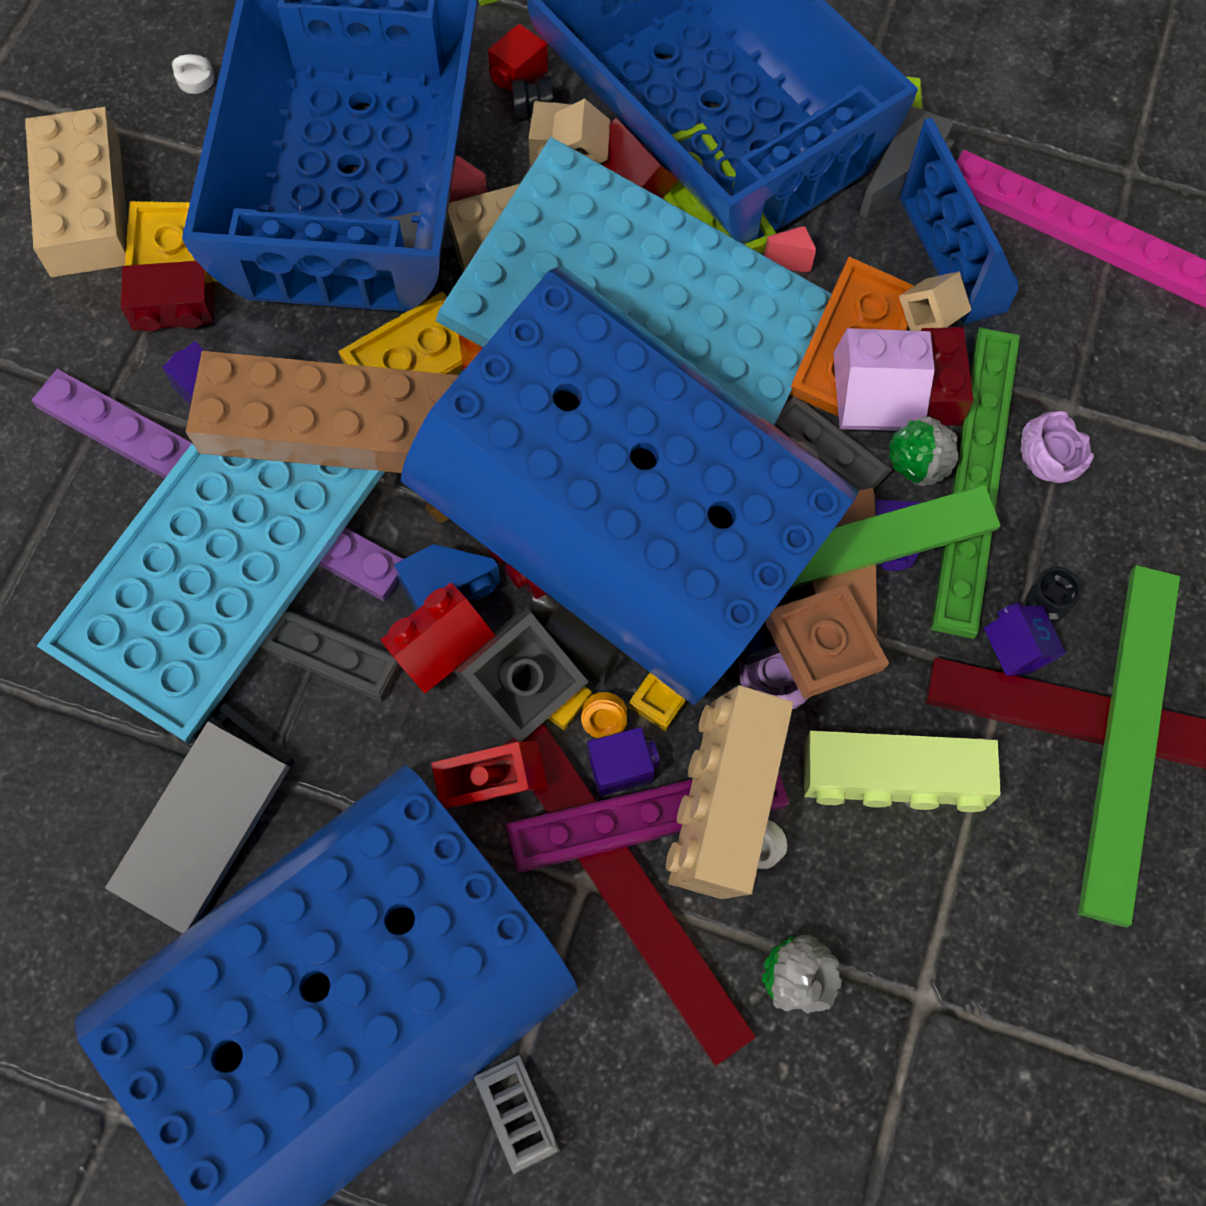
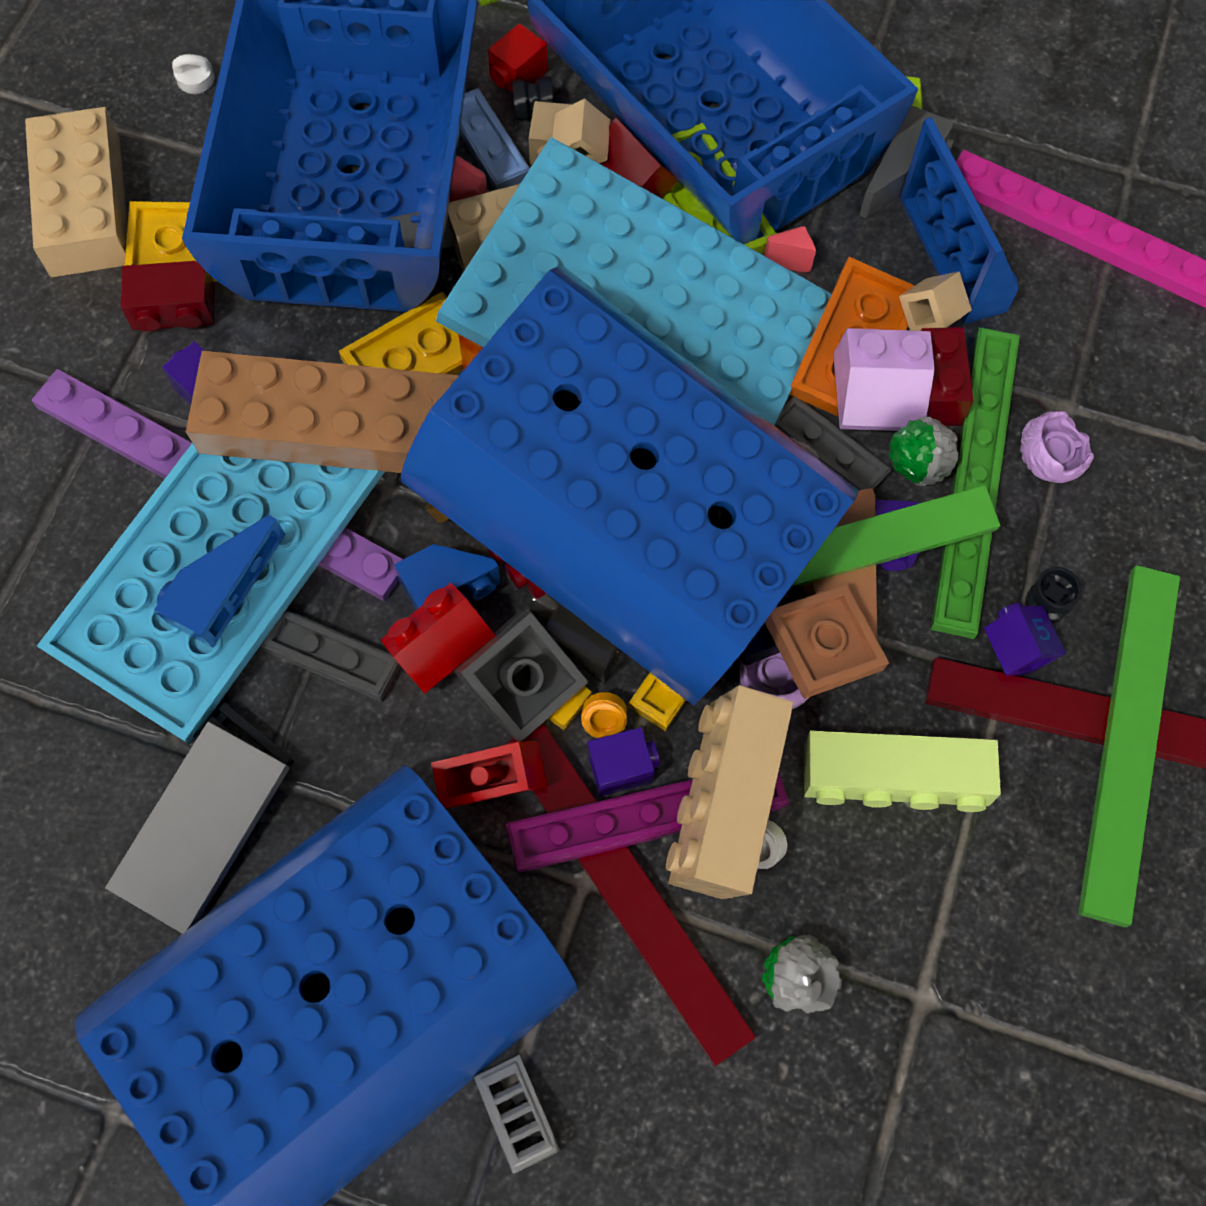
none -> blue slope [154,515,285,648]
none -> light blue tile [459,88,530,190]

